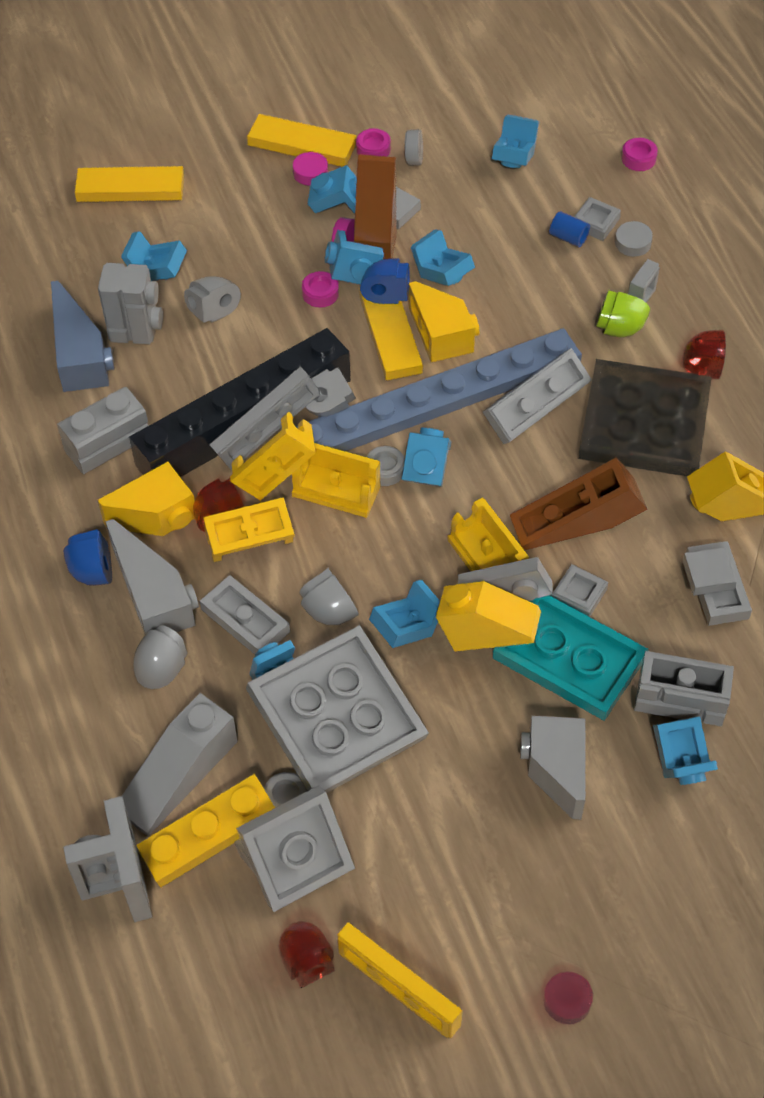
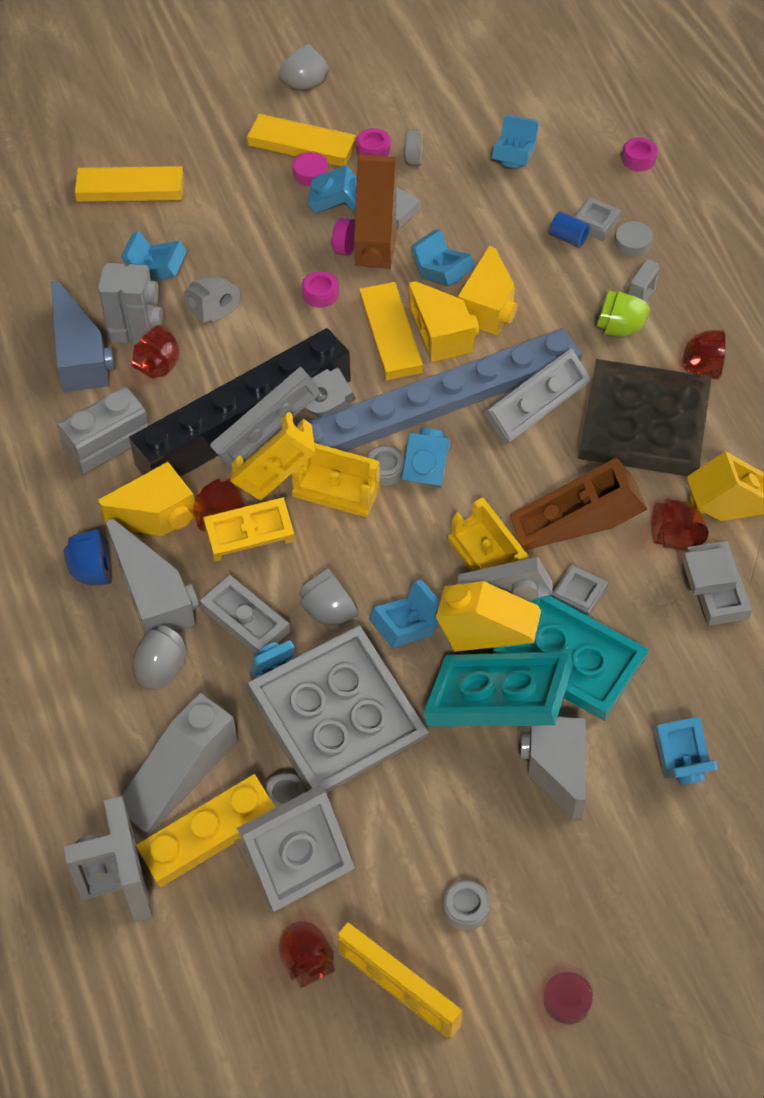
dark azure bracket [325,230,384,284] -> none
blue piece [360,258,410,304] -> none
light grey brick [634,651,734,727] -> none
none -> clear red piece [131,325,180,378]
none -> light grey piece [278,43,329,90]
none -> teal plate [423,652,573,727]
none -> light grey tile [443,880,490,931]
none -> yellow slope [458,246,518,336]
none -> clear red piece [651,498,709,549]

